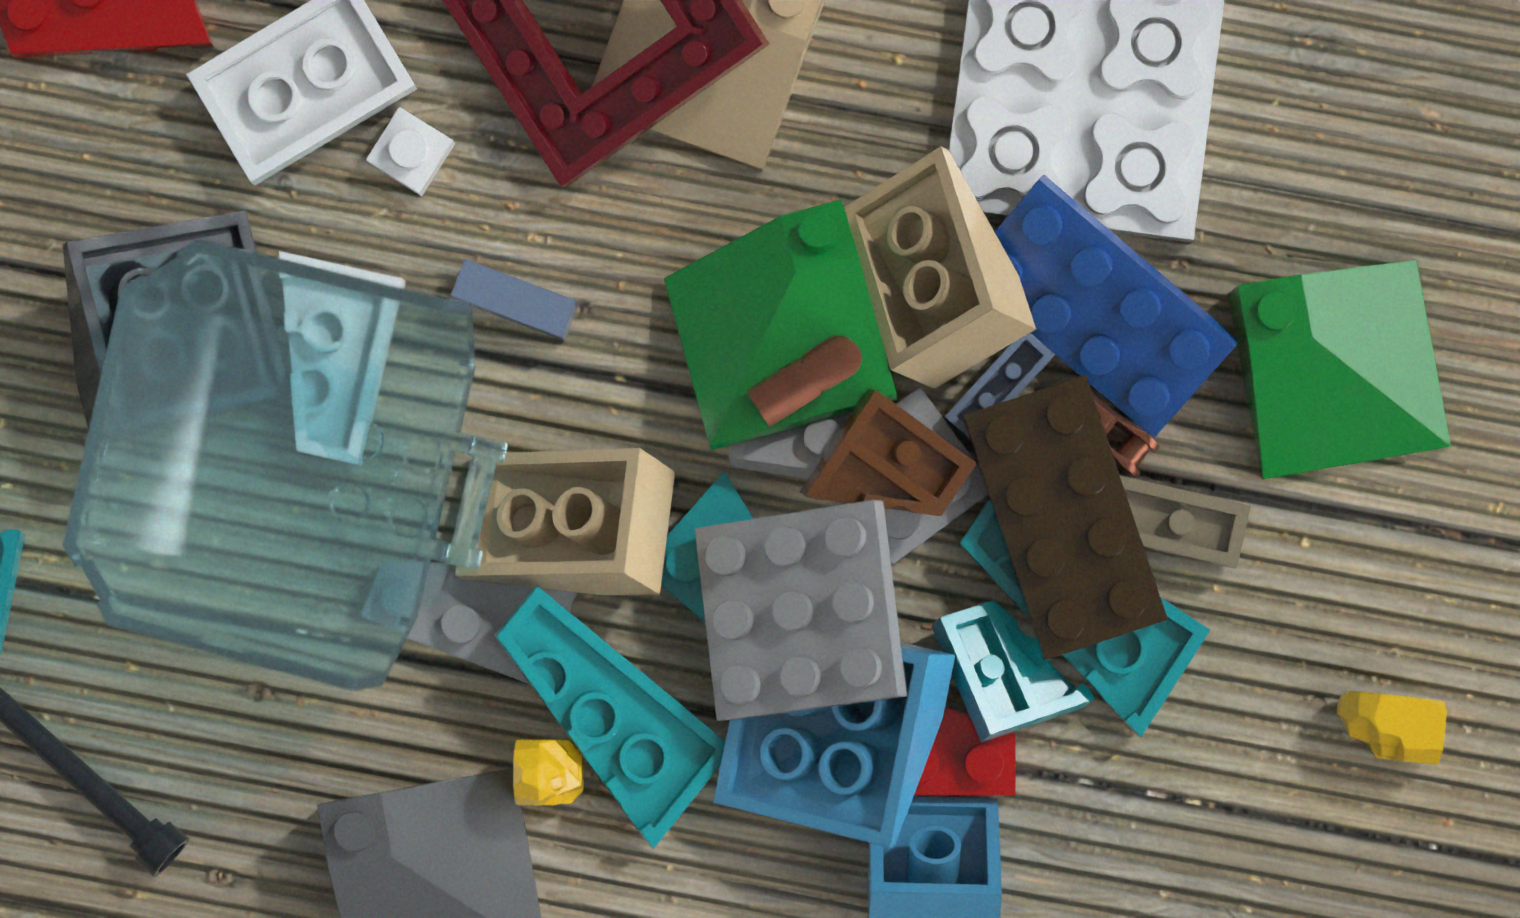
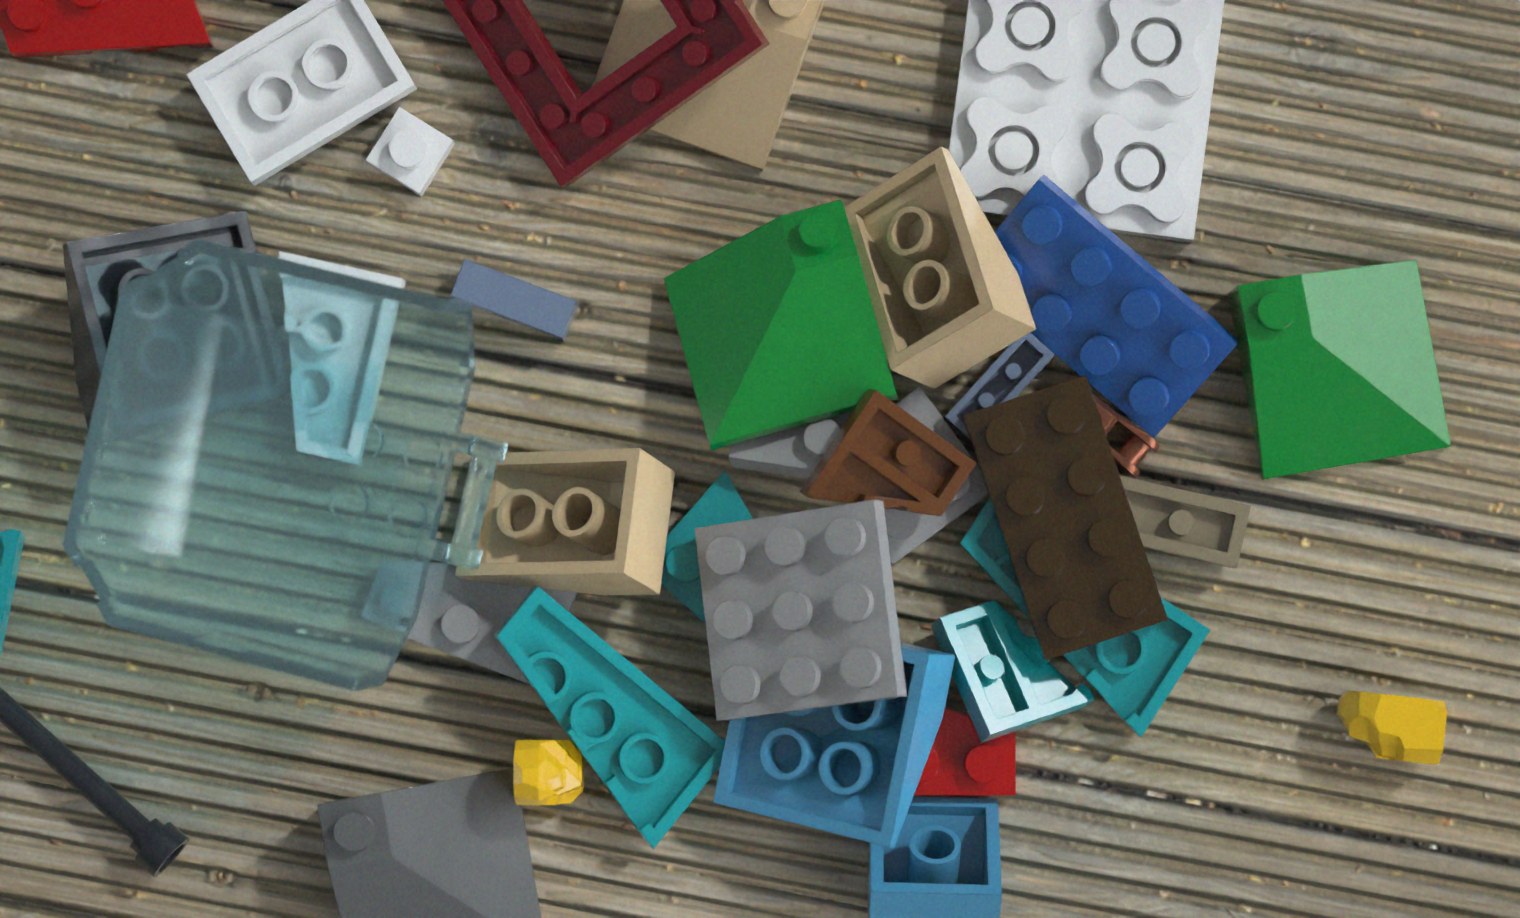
copper bar [746,335,862,427] -> none

